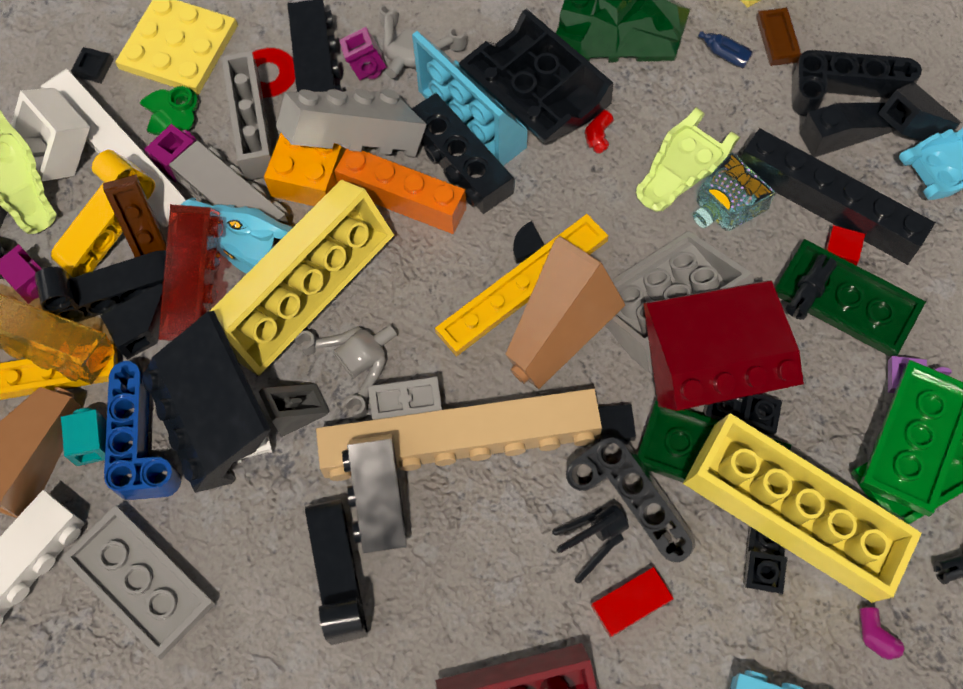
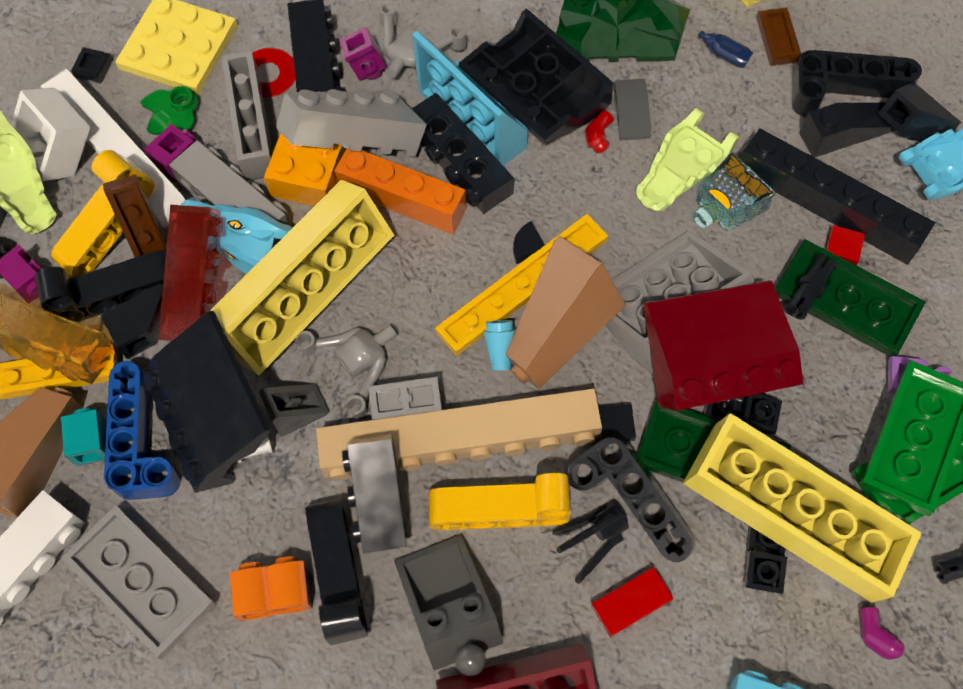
none -> orange brick [230,556,311,621]
none -> dark grey slope [394,535,504,676]
none -> yellow beam [428,473,571,530]
none -> medium azure cone [483,320,516,370]
none -> dark grey slope [614,79,652,140]

